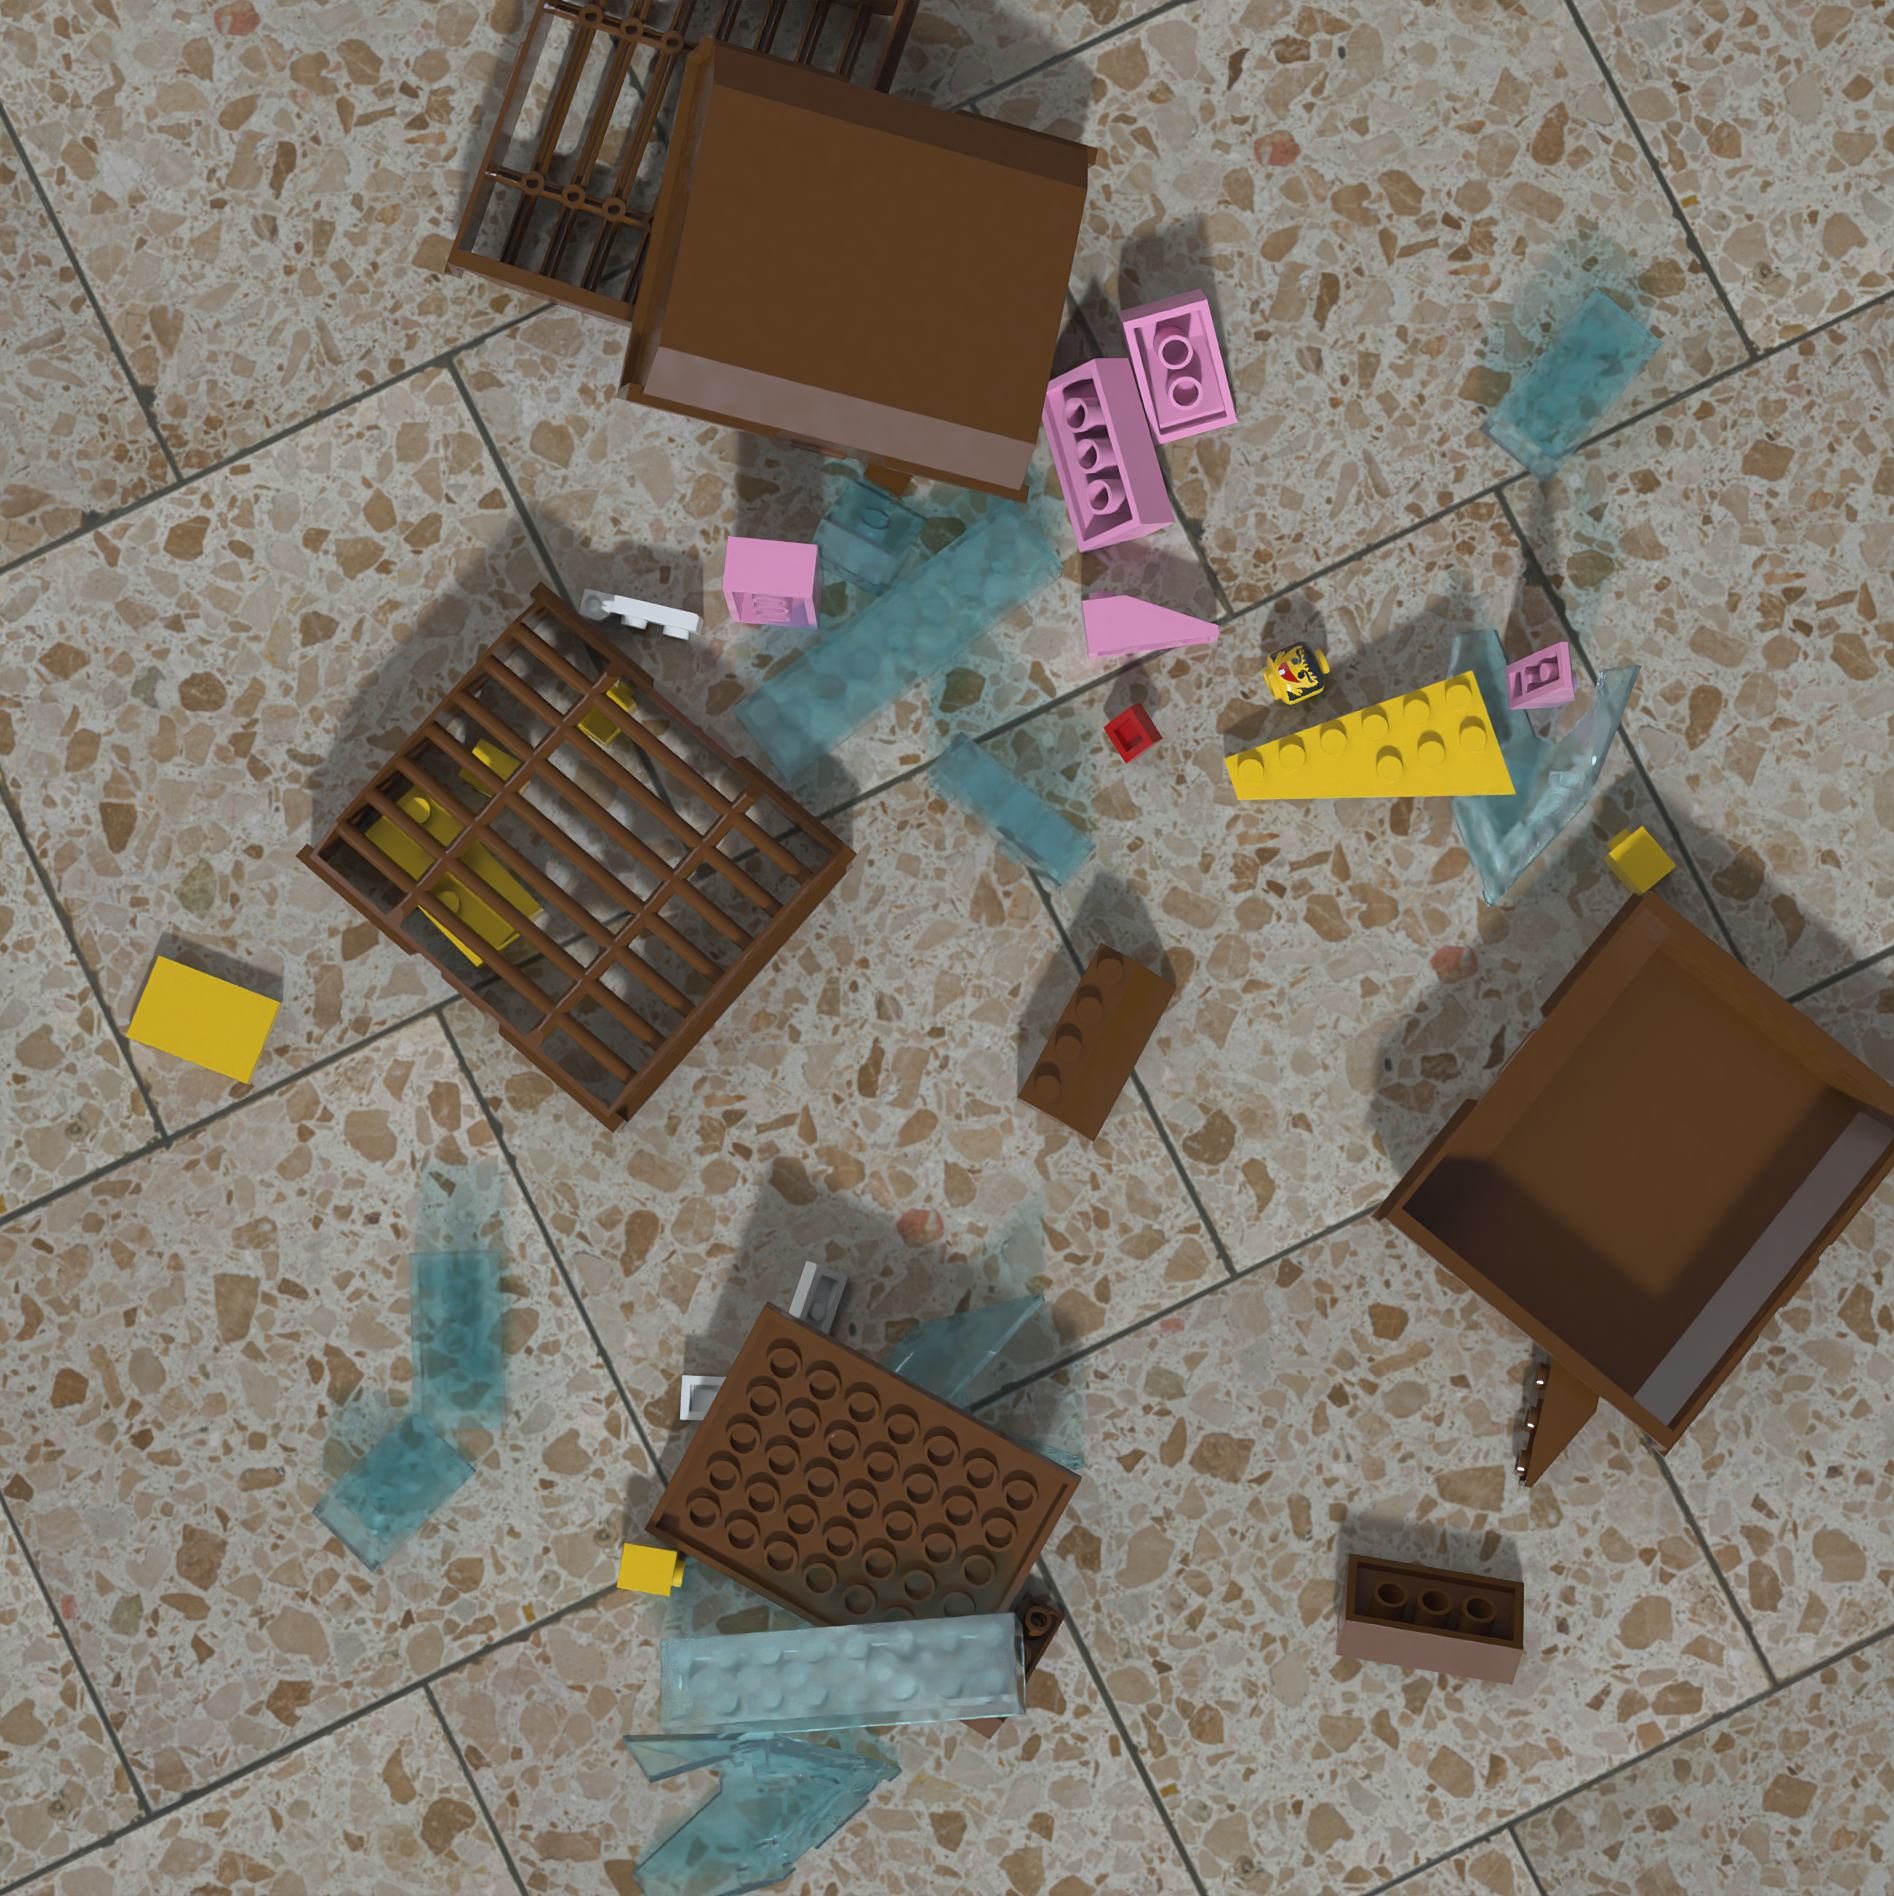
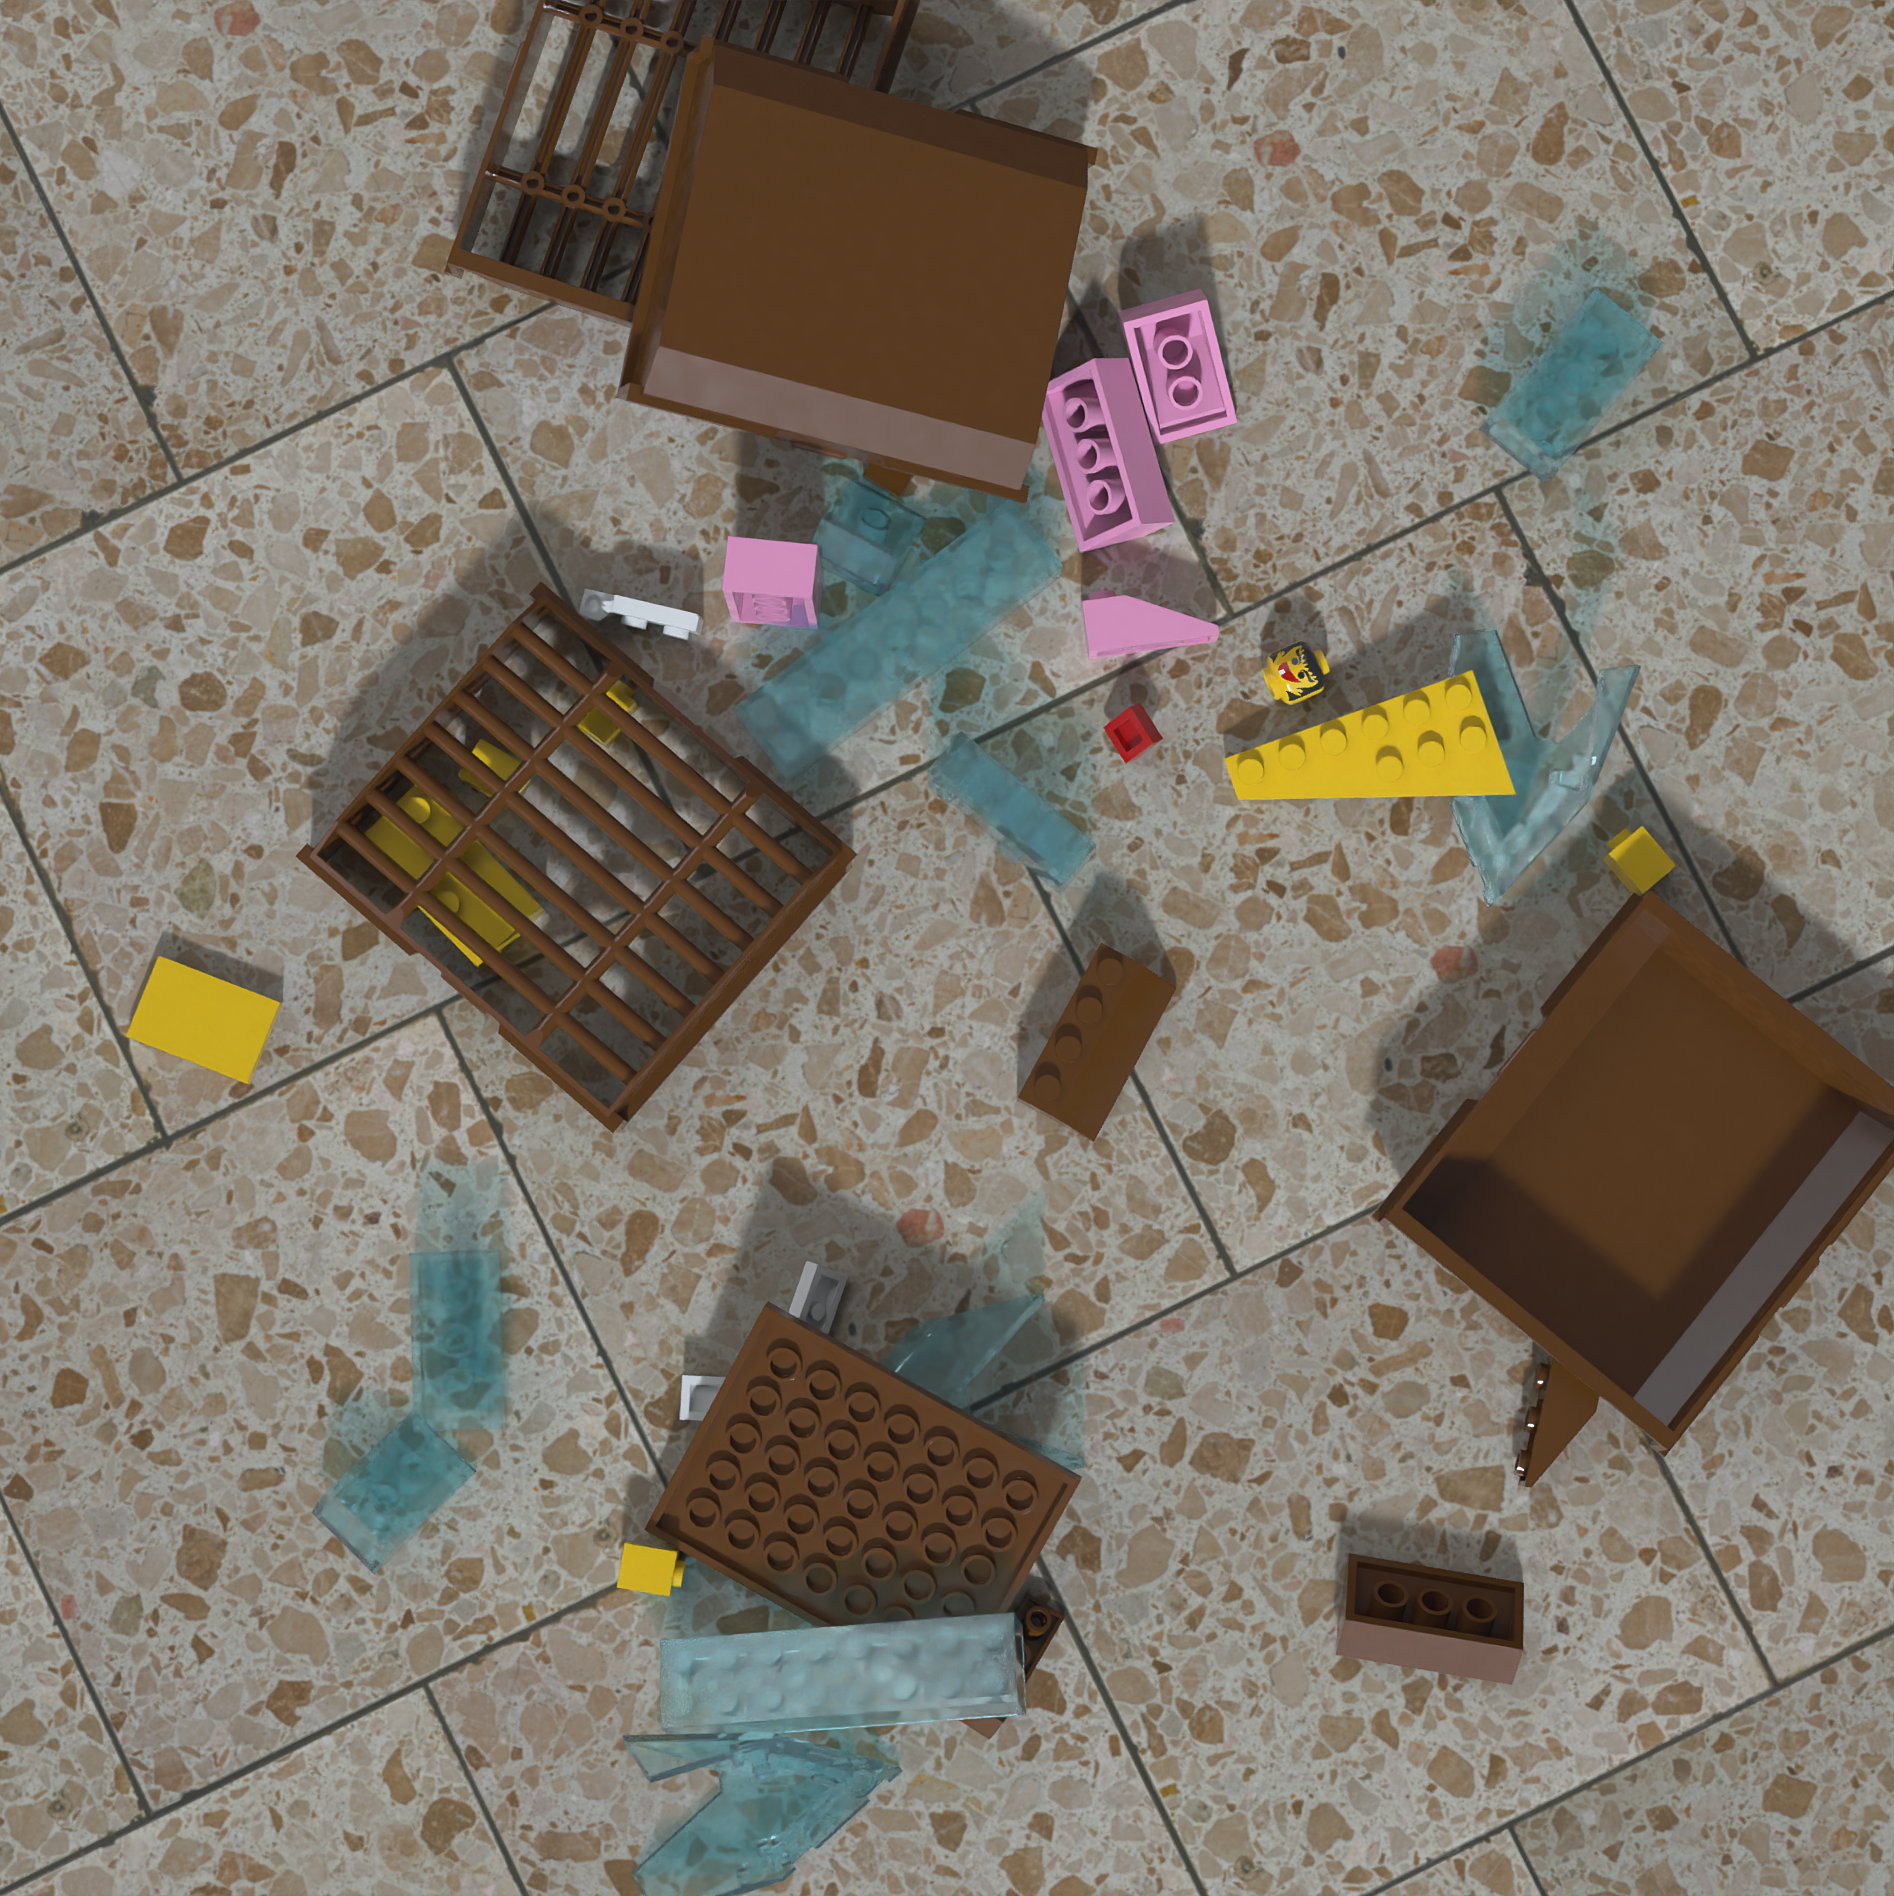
bright pink slope [1505,642,1578,710] -> none

